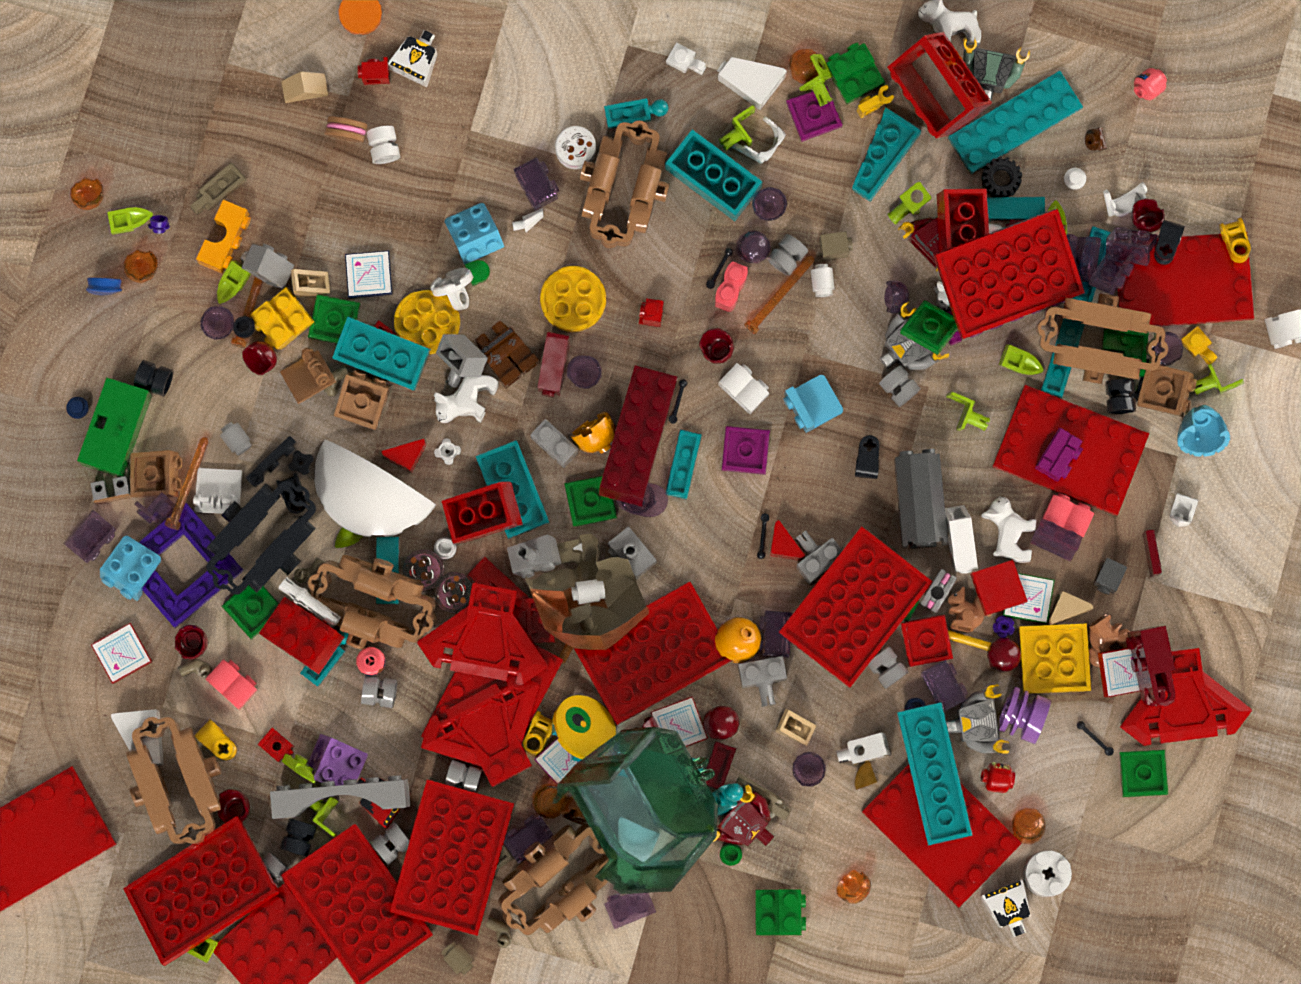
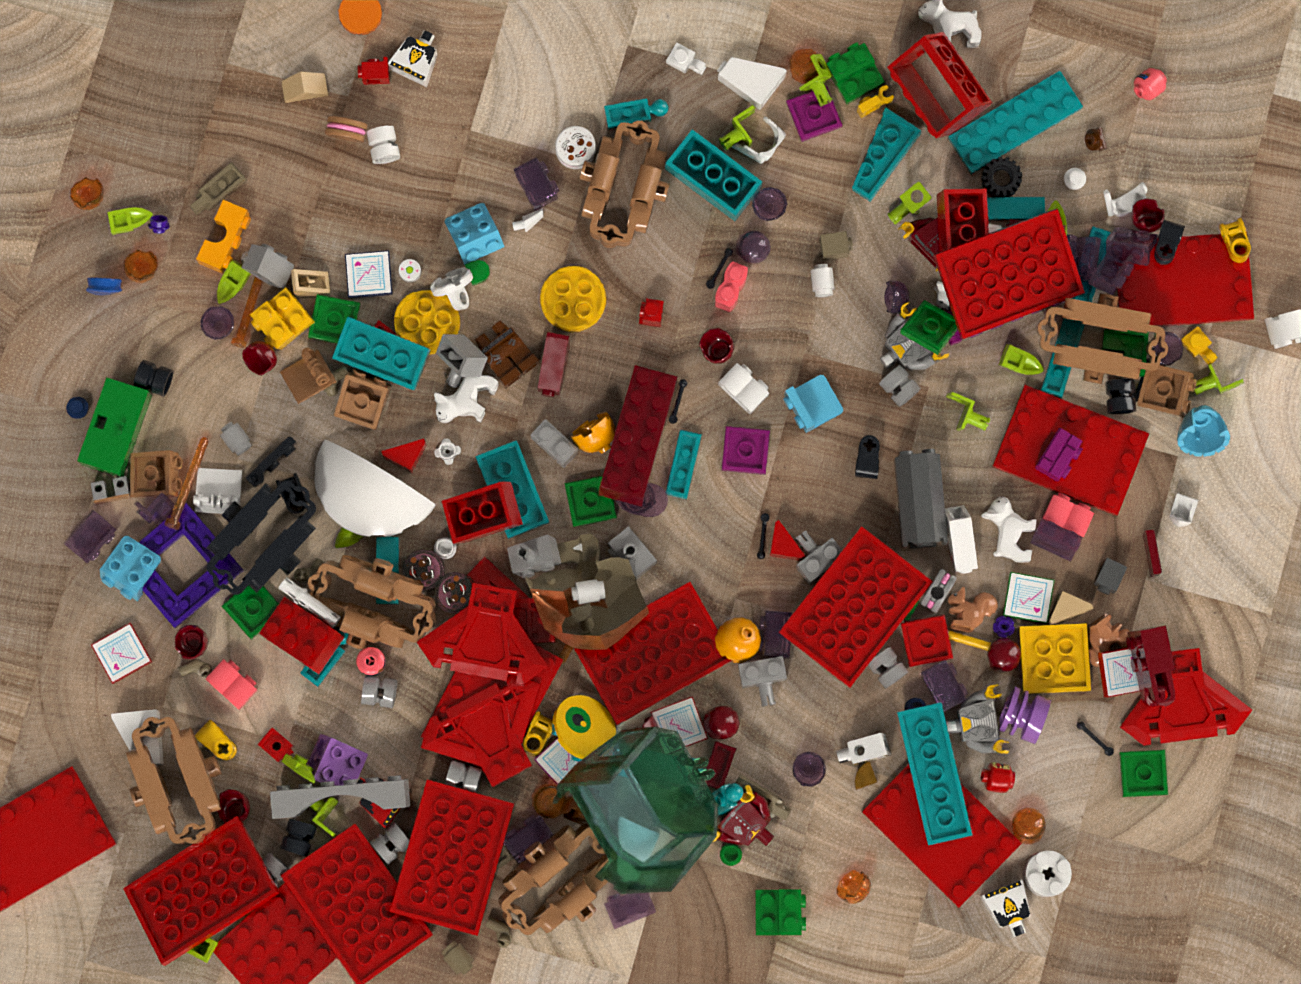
black plate [233,316,255,338] -> none
black plate [288,450,314,475] -> none
clear purple hair [567,355,602,389] -> none
clear orange bar [744,255,815,334] -> none
light grey wheel [767,234,808,276] -> none
tan slope [775,709,816,746] -> none
torso [963,37,1030,101] -> none
red tile [970,560,1028,616] -> none
none -> white tile [399,259,421,282]

